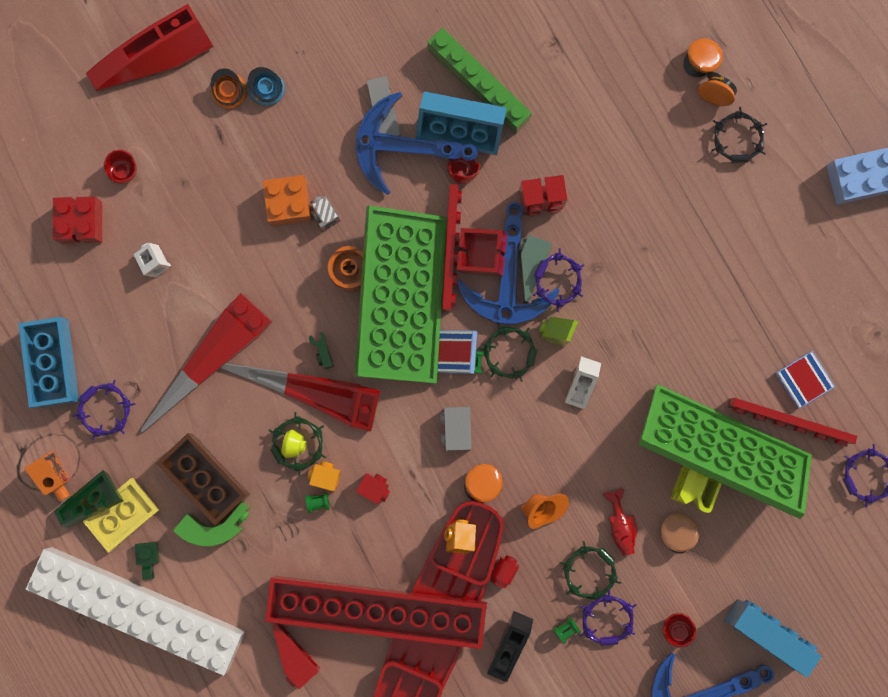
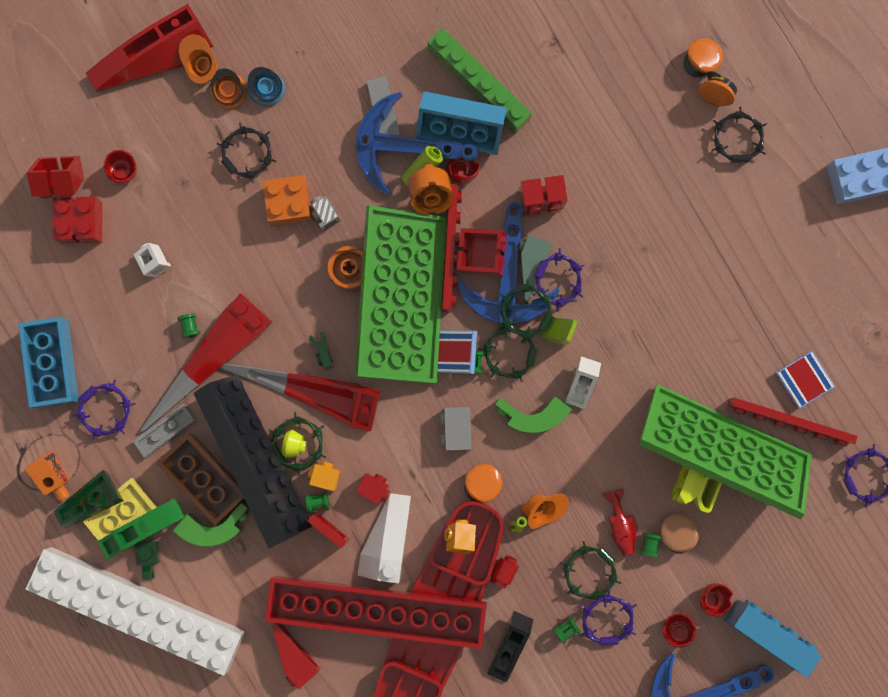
none -> red piece [27,156,84,199]
none -> green slope [97,498,185,560]
none -> light grey tile [132,404,197,458]
none -> green bush [177,313,201,339]
none -> orange piece [179,34,218,84]
none -> black brick [193,374,312,548]
none -> black piece [217,122,276,183]
none -> red tile [308,513,349,549]
none -> white wedge [358,493,411,583]
none -> lime brick [402,146,443,186]
none -> orange brick [407,164,453,215]
none -> bright green arch [494,396,572,433]
none -> dark green piece [499,279,555,343]
none -> lime arm [510,515,528,534]
none -> green bush [639,532,662,557]
none -> red hair [699,583,733,617]

